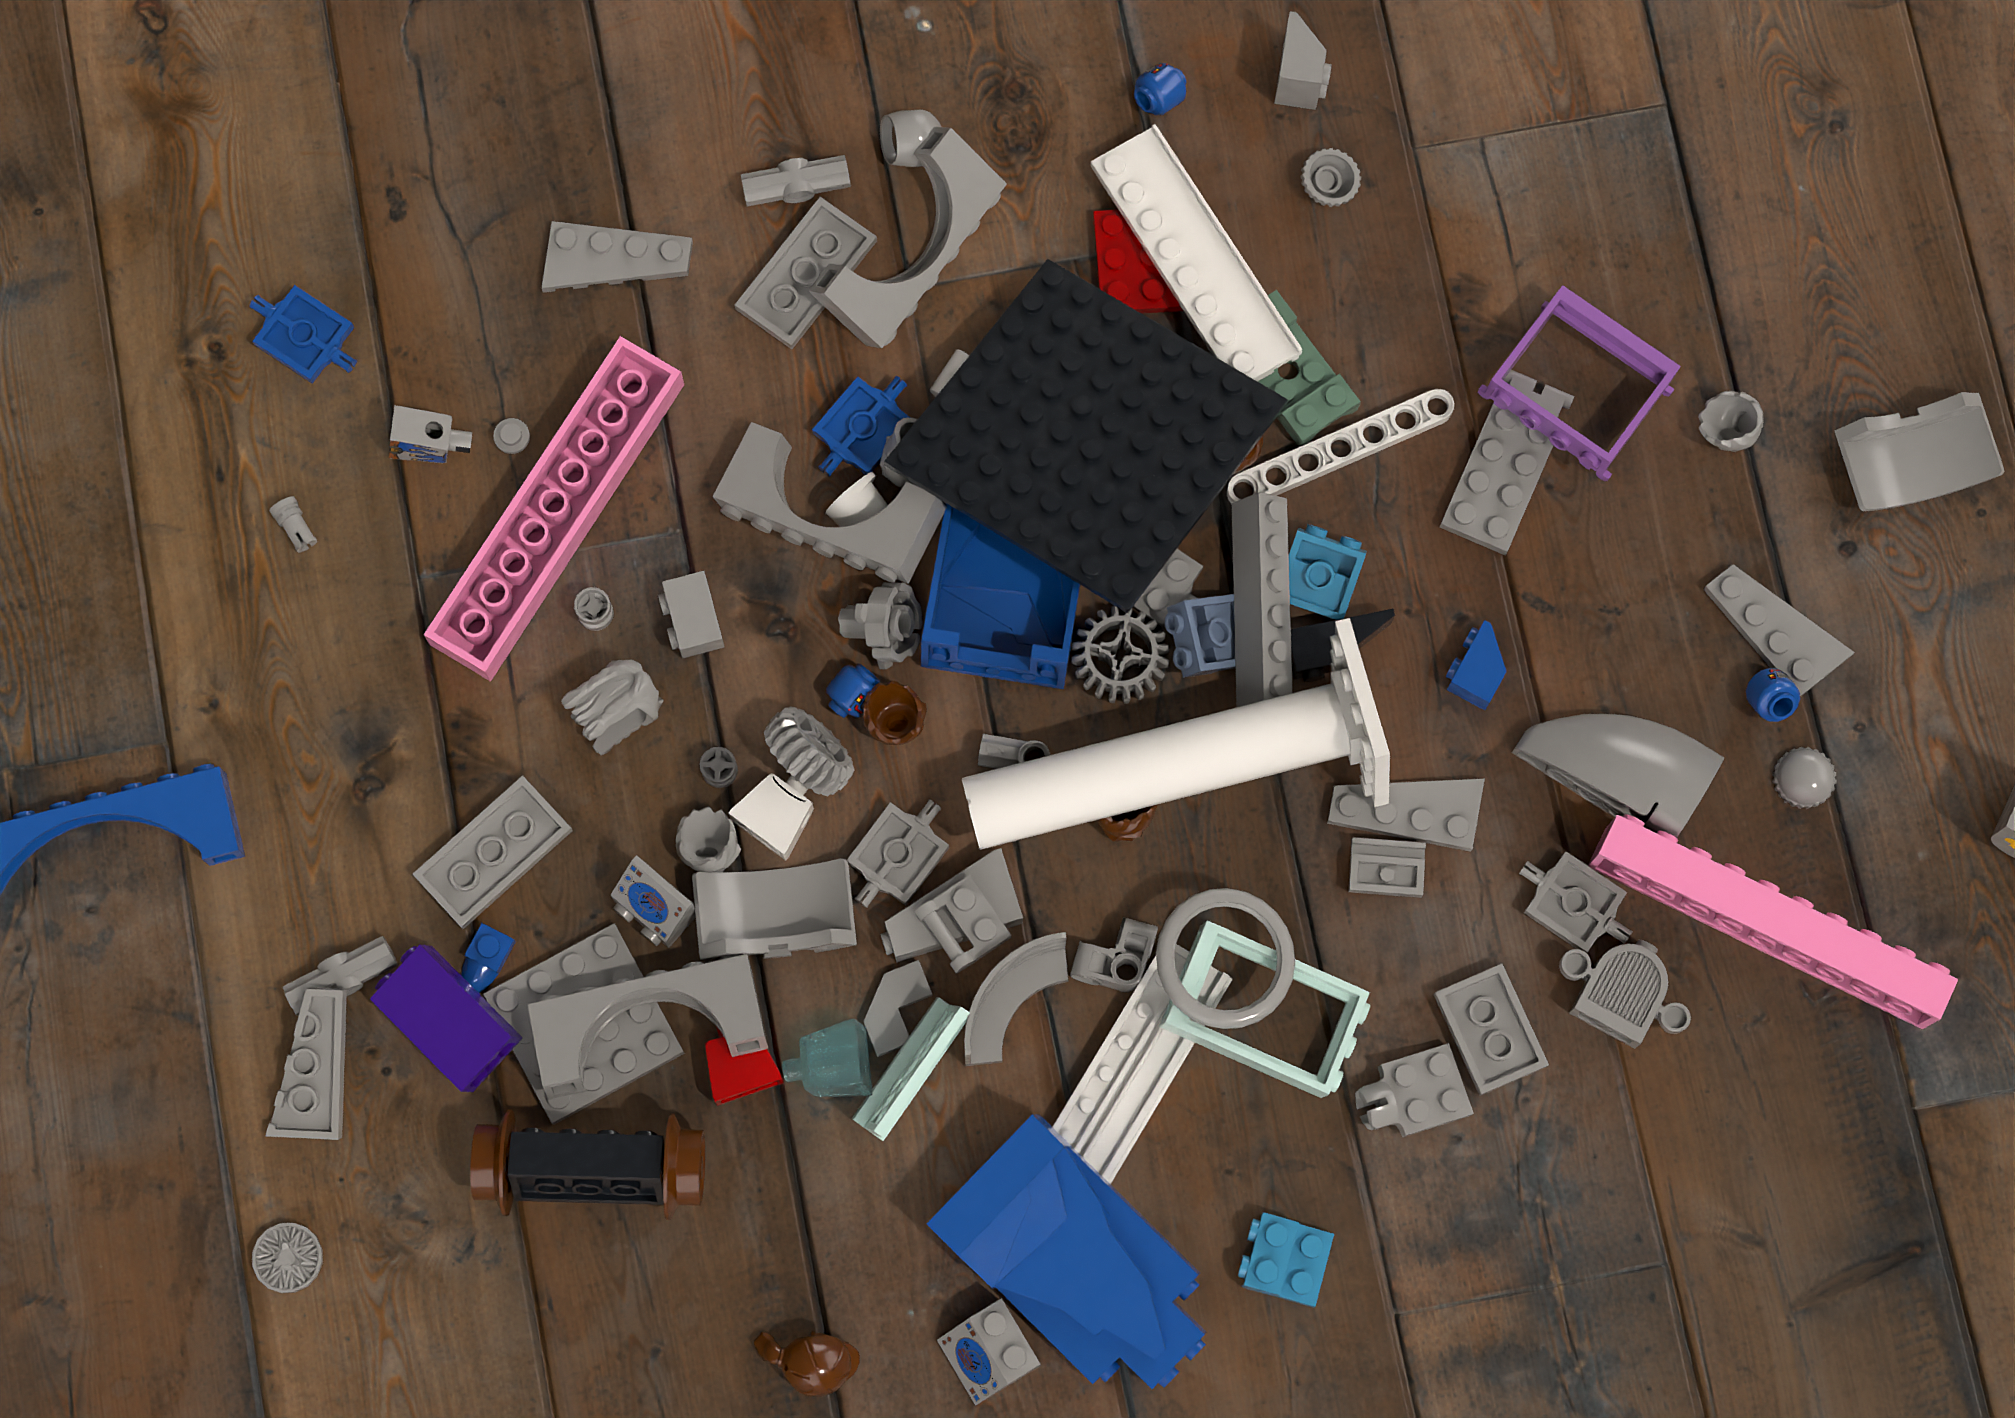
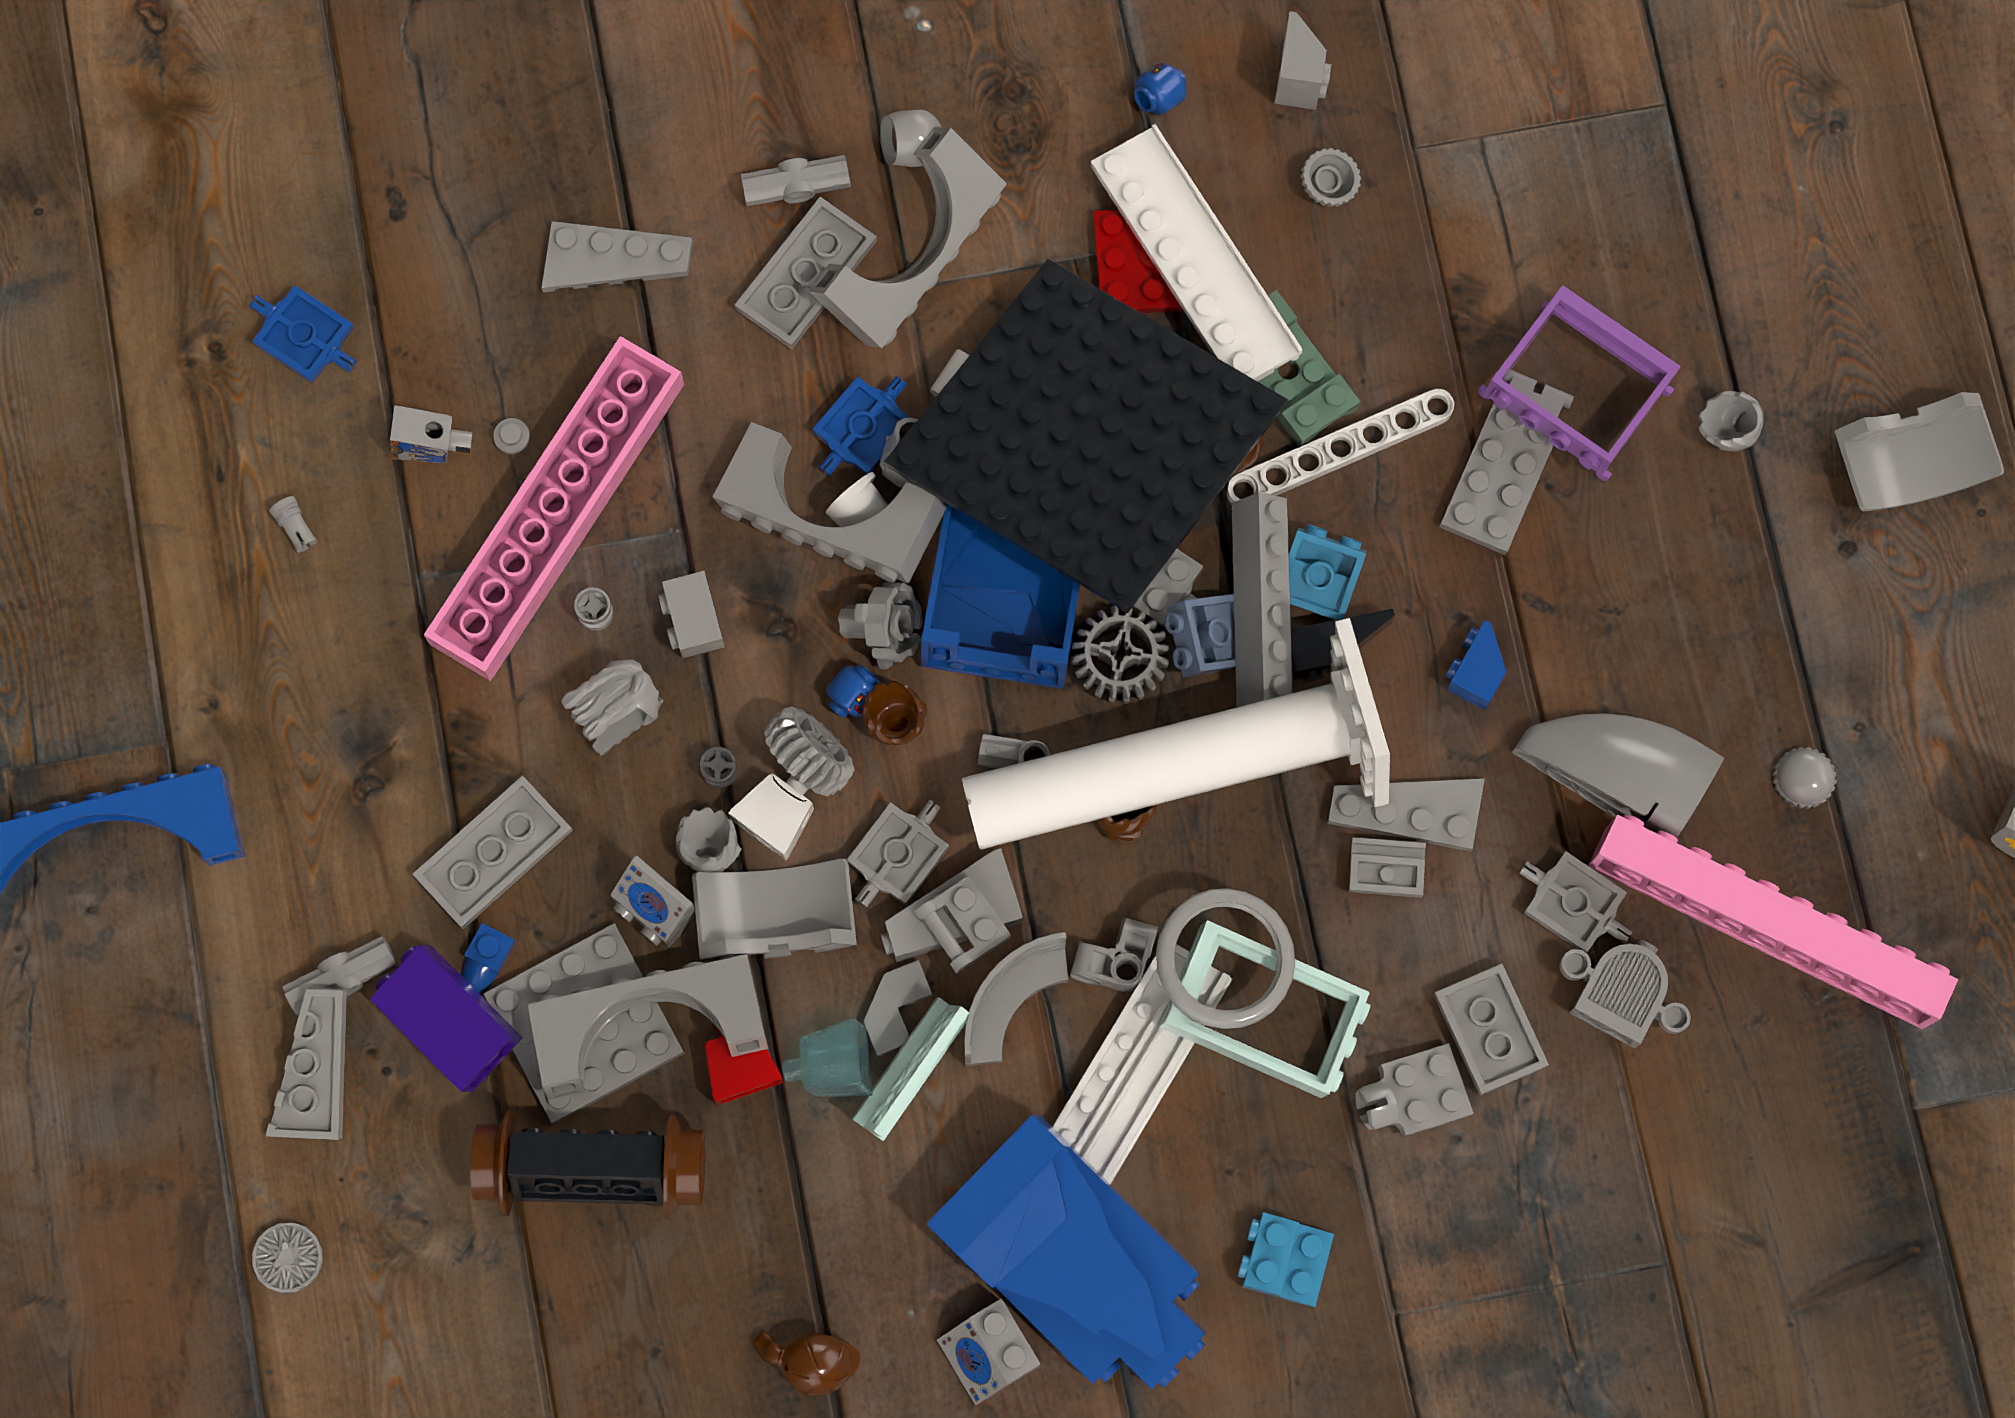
light grey wing [1703,564,1855,697] -> none
blue head [1746,668,1800,722] -> none

